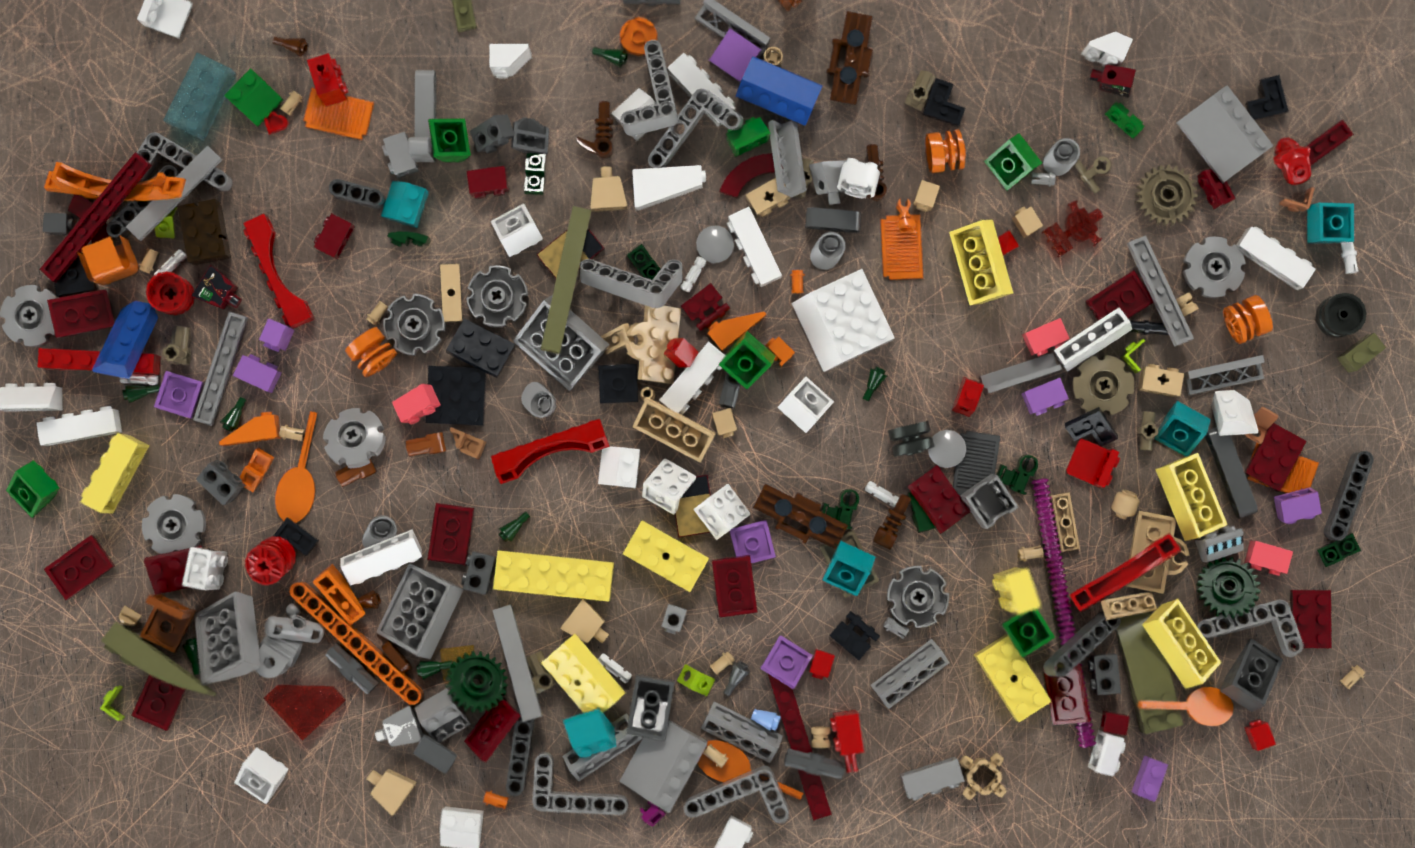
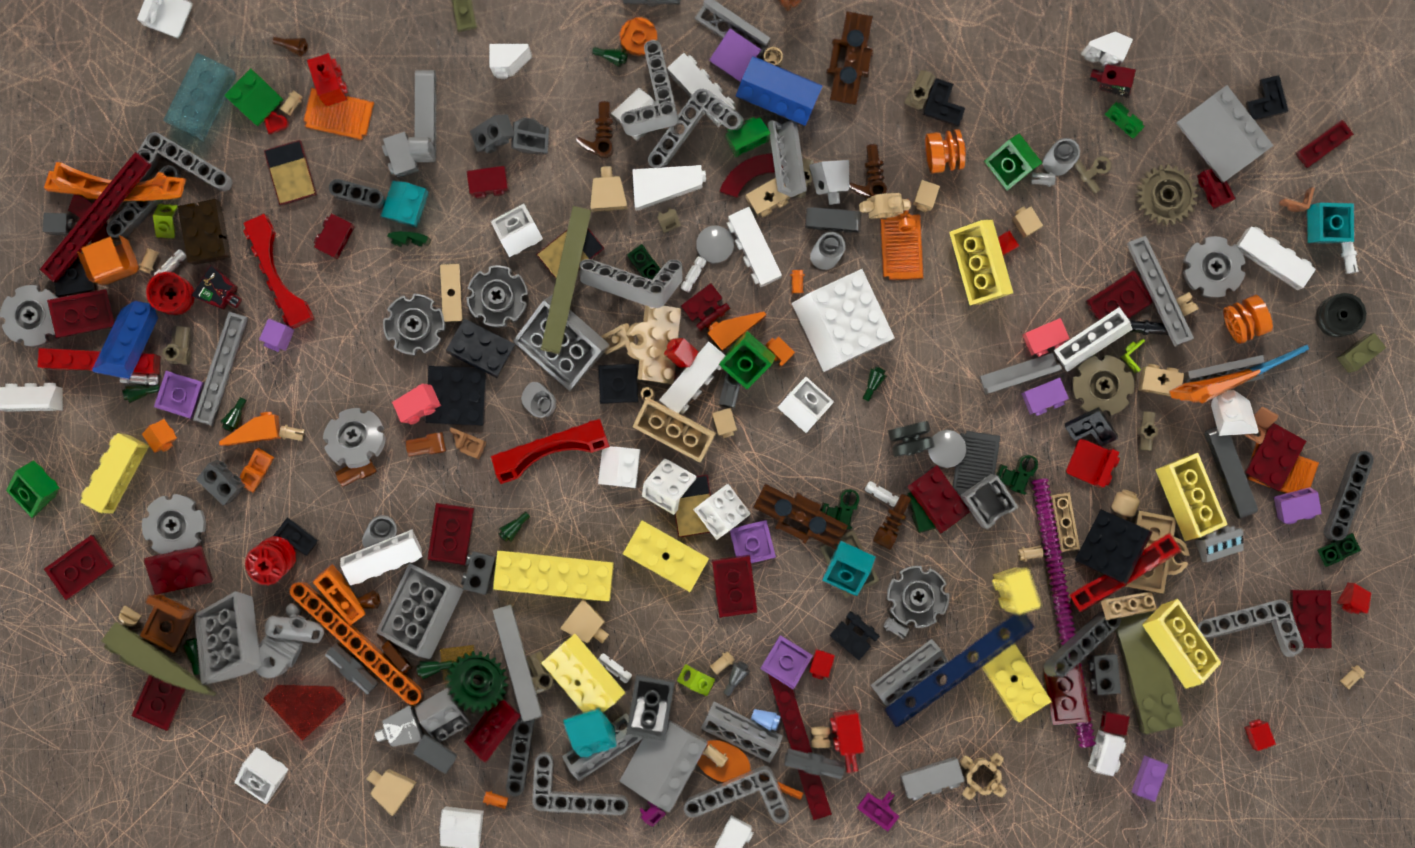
white brick [37,406,122,446] -> none
lime bracket [100,685,125,721] -> none
light grey tile [126,145,222,241] -> none
white bracket [182,547,228,590] -> none
medium lavender brick [233,354,282,393] -> none
orange piece [275,411,317,523] -> none
orange wheel [345,327,397,377] -> none
tan pin [366,301,388,326] -> none
green slope [428,119,471,163] -> none
slope [524,153,546,195] -> none
light grey brick [661,604,687,634] -> none
white brick [837,158,880,198] -> none
red torso [951,377,984,417] -> none
green slope [1001,608,1055,658] -> none
clear red piece [1041,200,1103,258] -> none
orange piece [1137,687,1234,726] -> none
teal slope [1154,401,1211,457] -> none
dark green gear [1196,557,1261,618] -> none
dark grey slope [1220,638,1283,712] -> none
coral brick [1244,541,1293,576] -> none
red head [1273,137,1312,185] -> none
none -> orange brick [142,419,177,453]
none -> tile [264,140,317,206]
none -> dark tan tile [657,207,681,233]
none -> magenta plate [856,791,900,832]
none -> tan piece [859,193,911,219]
none -> dark blue beam [884,612,1035,727]
none -> black plate [1075,509,1153,584]
none -> orange plate [1169,345,1309,404]
none -> red slope [1337,583,1371,615]

